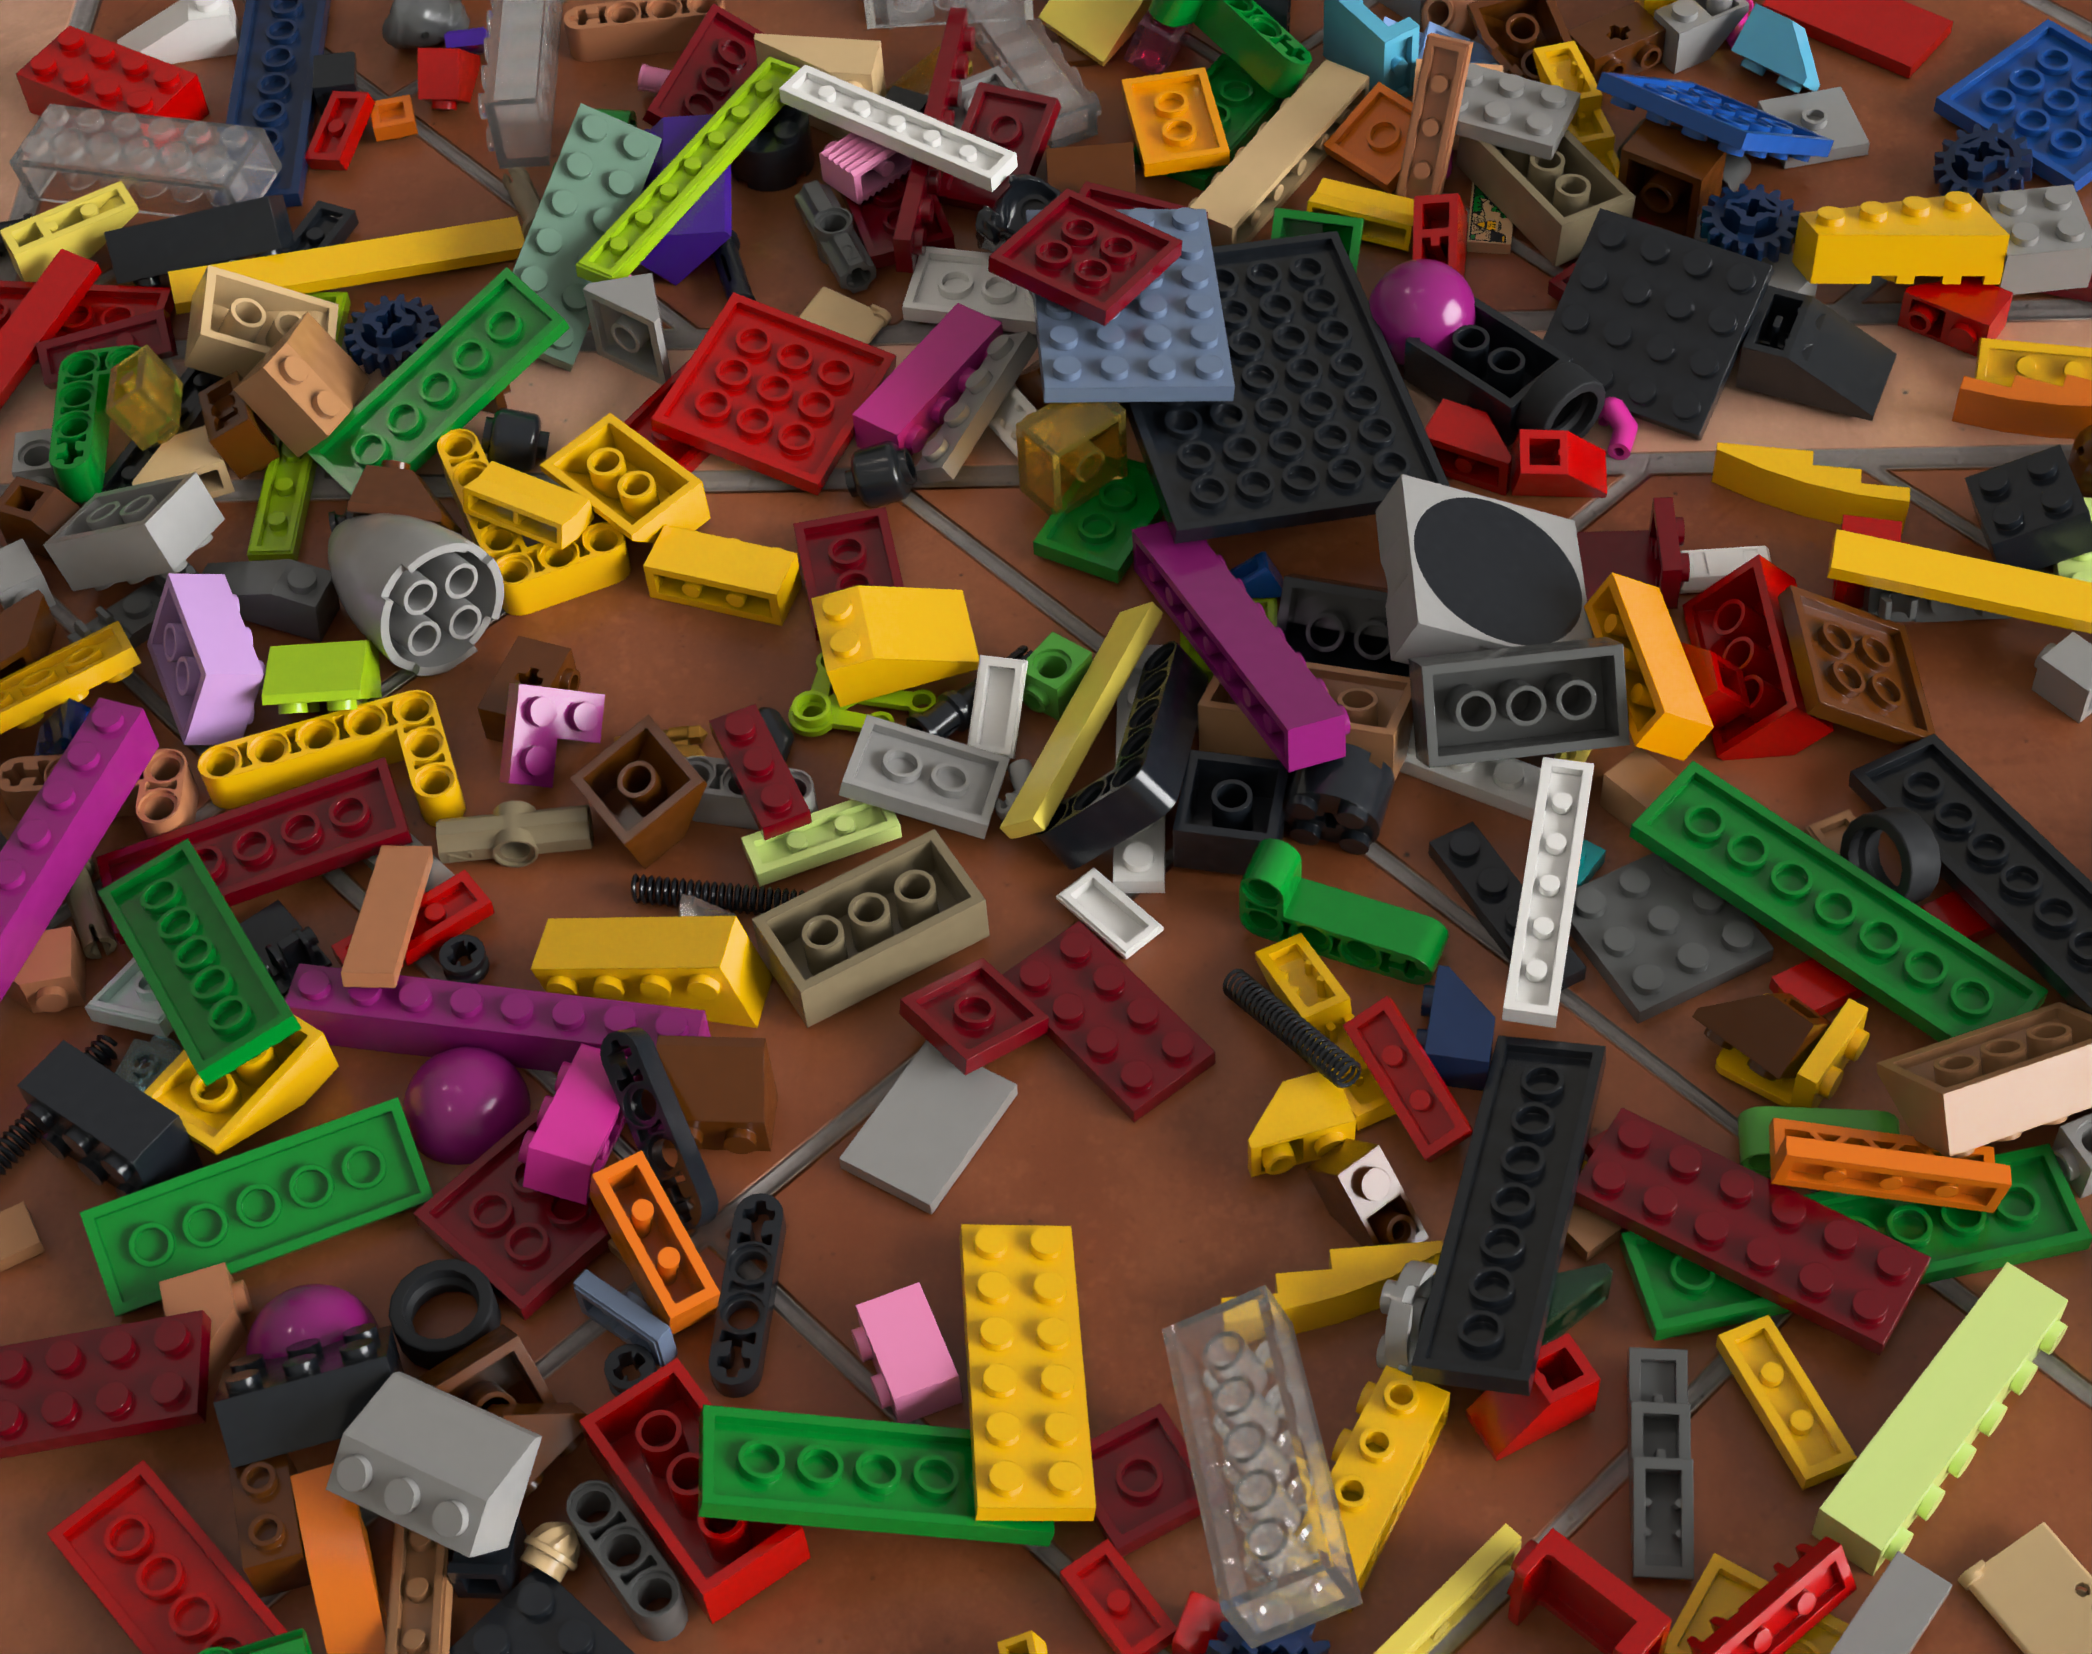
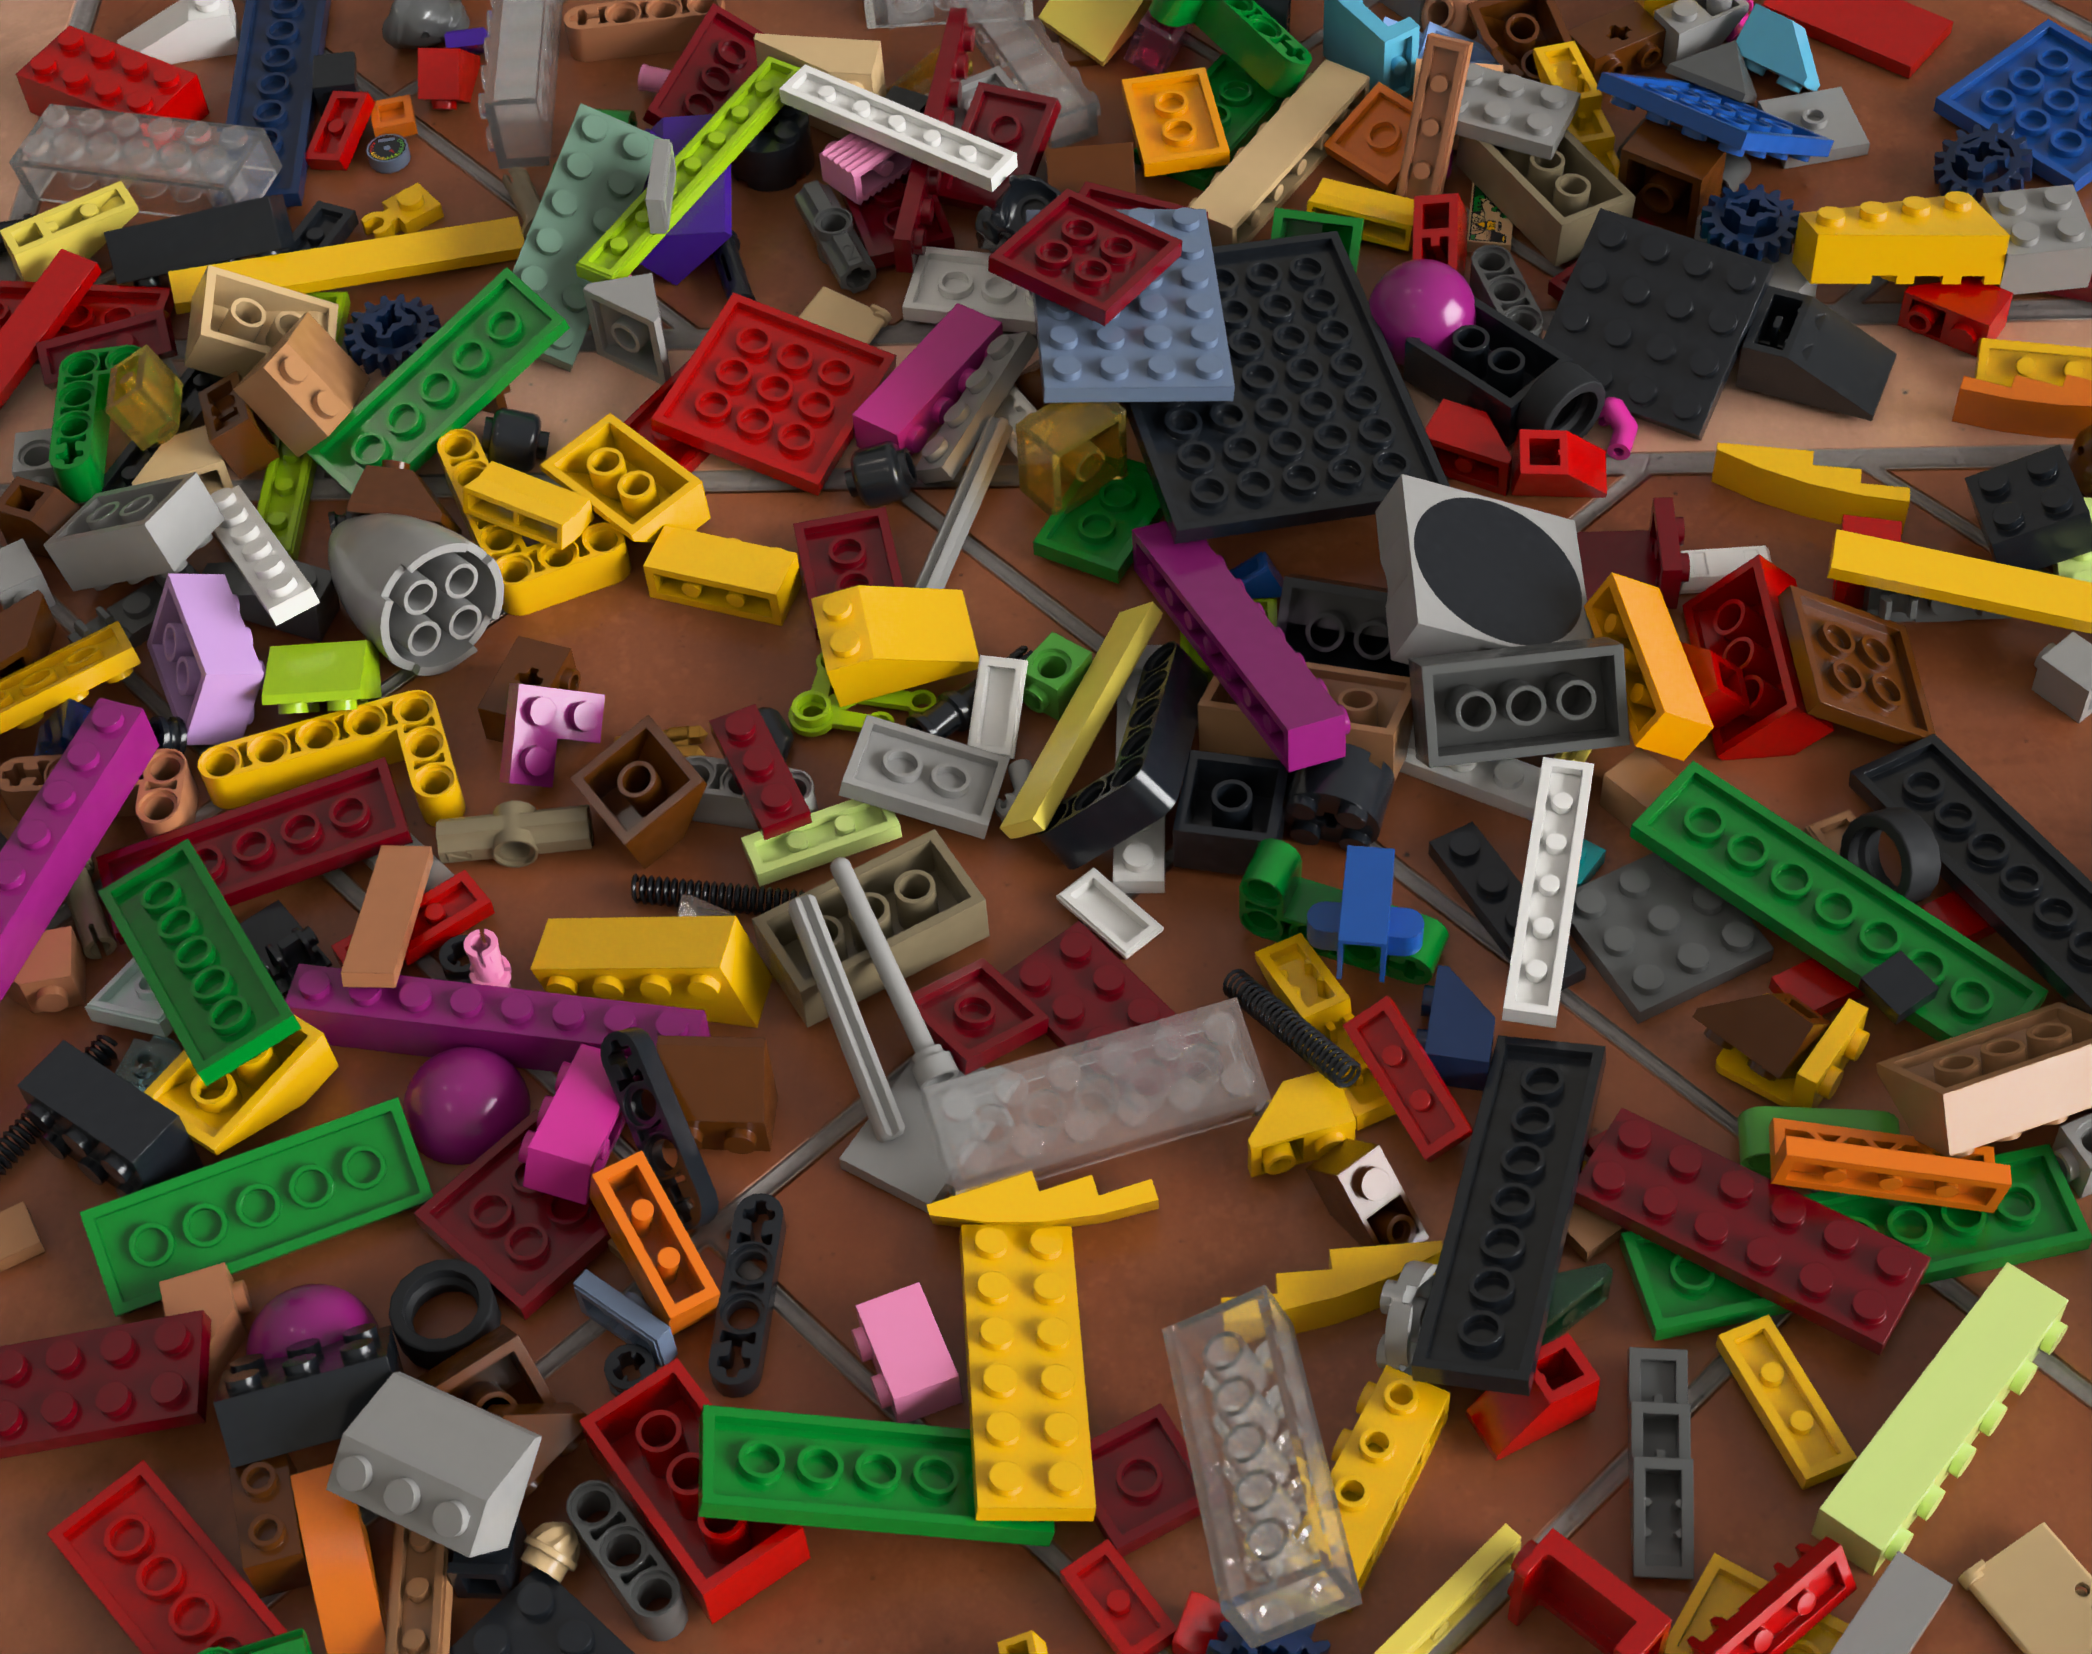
none -> black bush [149,716,187,755]
none -> white plate [211,485,320,626]
none -> yellow plate [361,182,444,239]
none -> tile [366,134,411,173]
none -> bright pink pin [463,929,512,988]
none -> light grey tile [645,139,677,234]
none -> light grey axle [788,894,905,1142]
none -> light grey piece [830,857,959,1091]
none -> light grey axle [914,416,1013,589]
none -> clear brick [921,997,1271,1197]
none -> yellow slope [926,1171,1159,1227]
none -> blue piece [1307,845,1424,983]
none -> dark grey beam [1469,245,1544,339]
none -> dark grey slope [1665,40,1757,104]
none -> black tile [1858,951,1939,1025]

